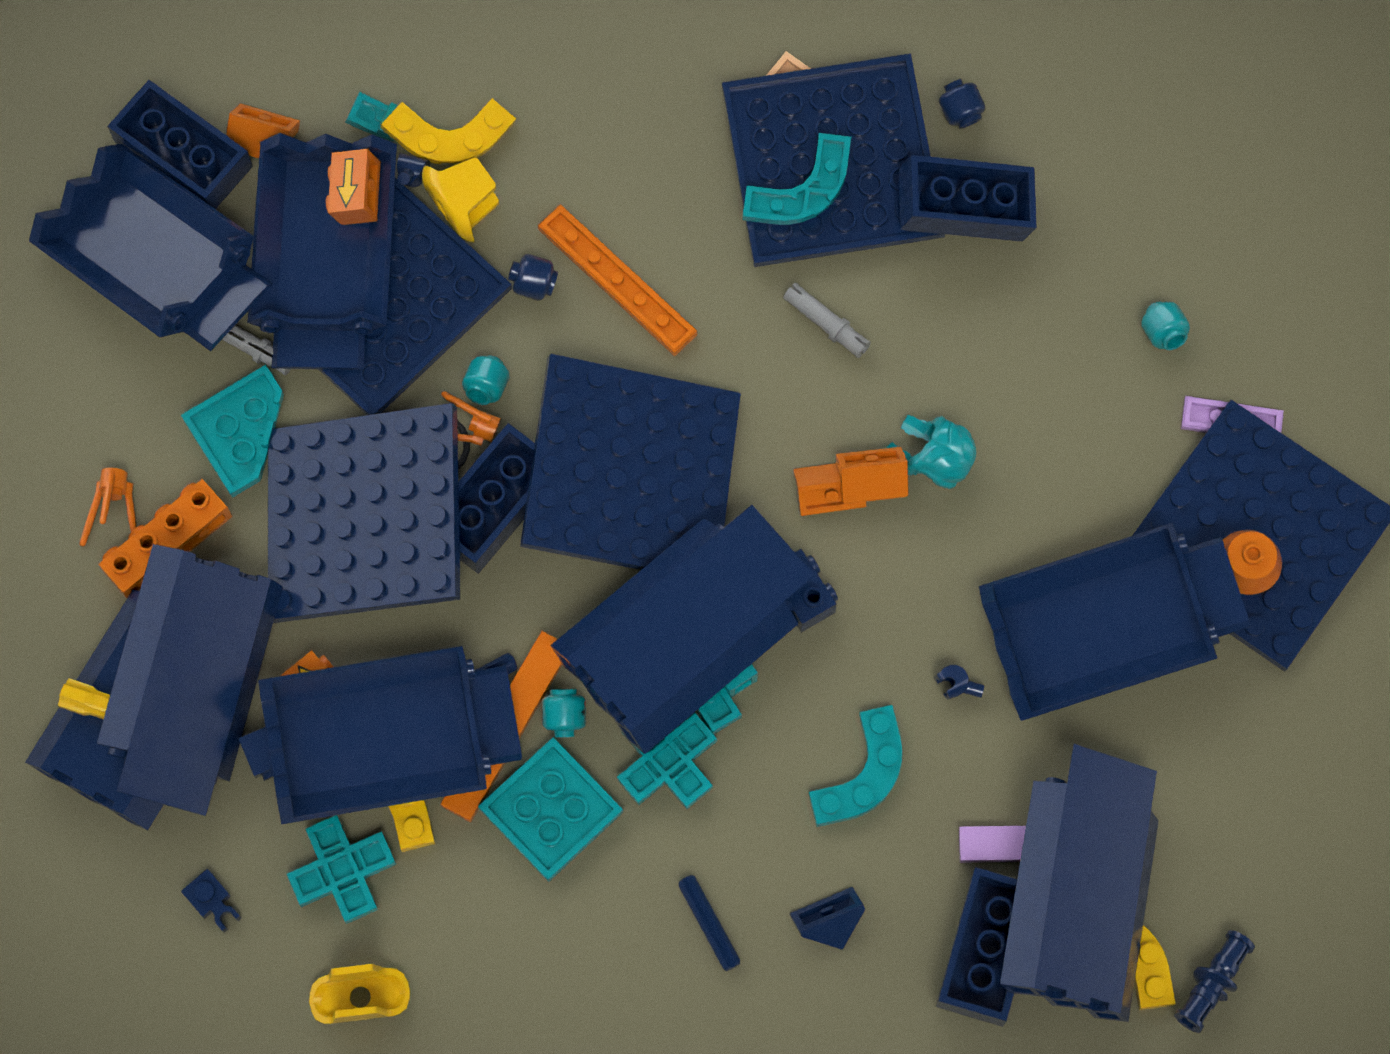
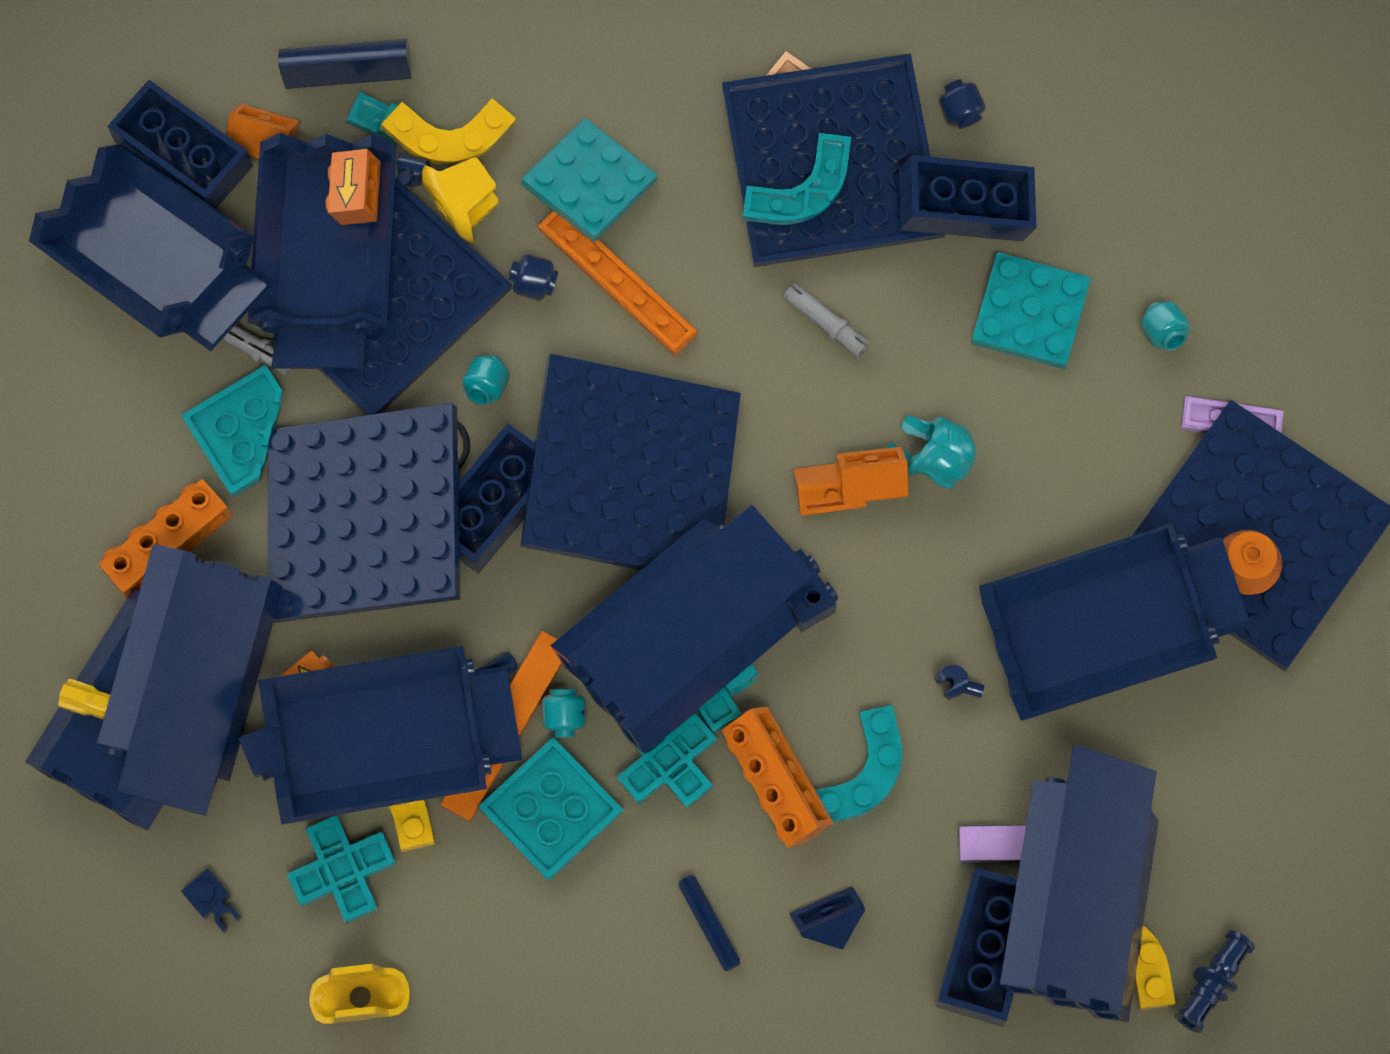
orange plant [79,468,137,547] -> none
orange plant [441,391,501,446] -> none
none -> dark blue brick [278,39,412,89]
none -> teal plate [521,118,657,243]
none -> orange brick [721,706,834,848]
none -> teal plate [971,252,1091,370]

